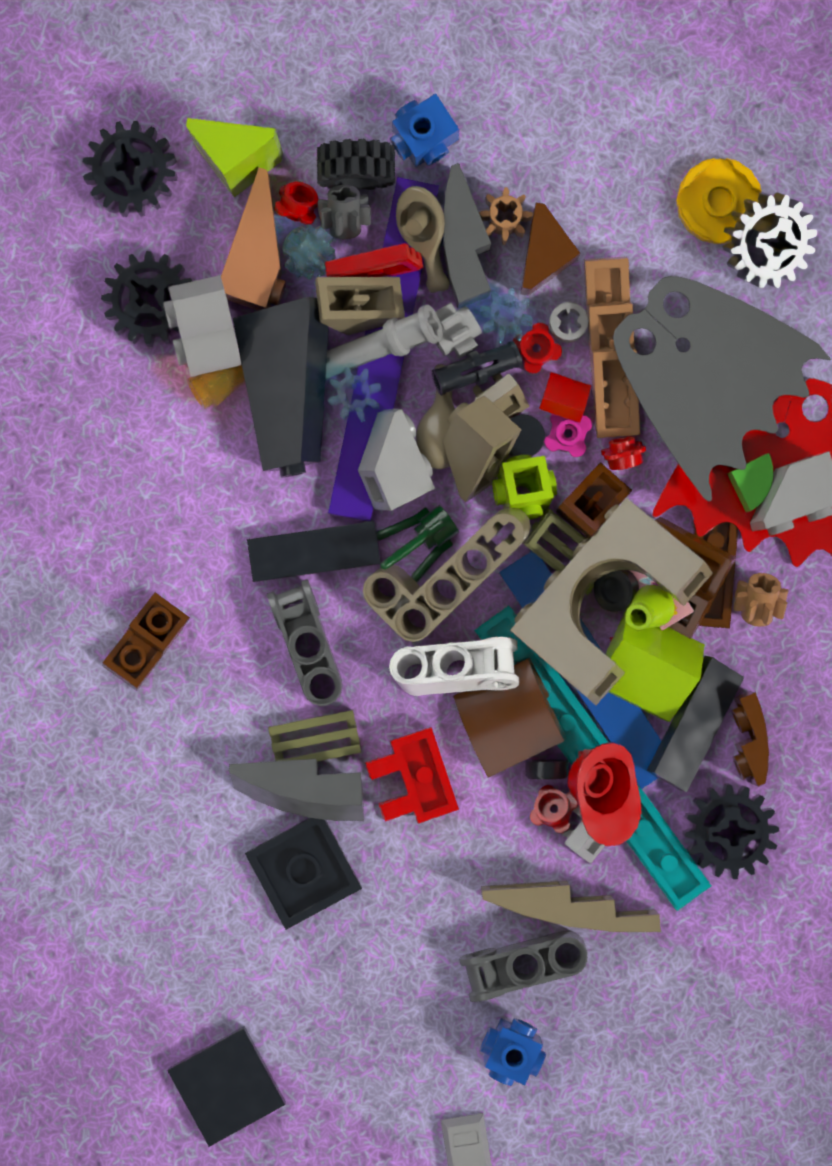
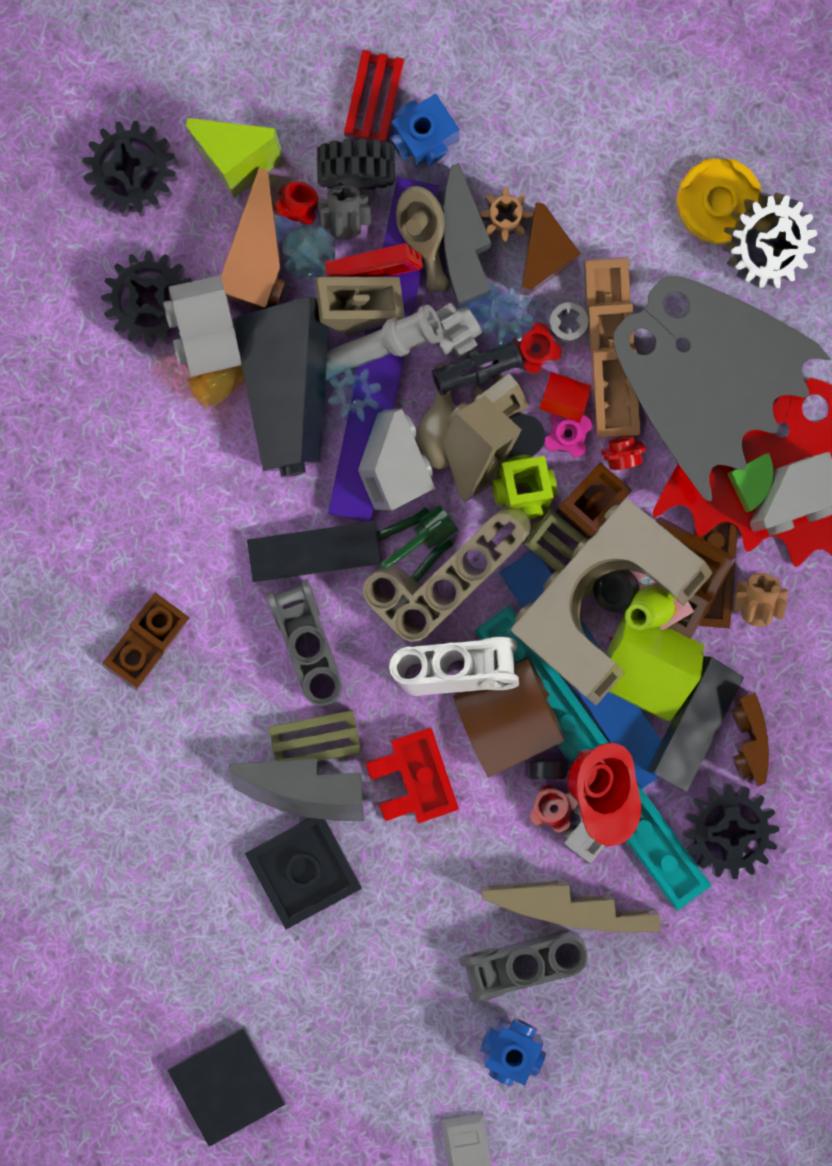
none -> red tile [344,50,404,143]

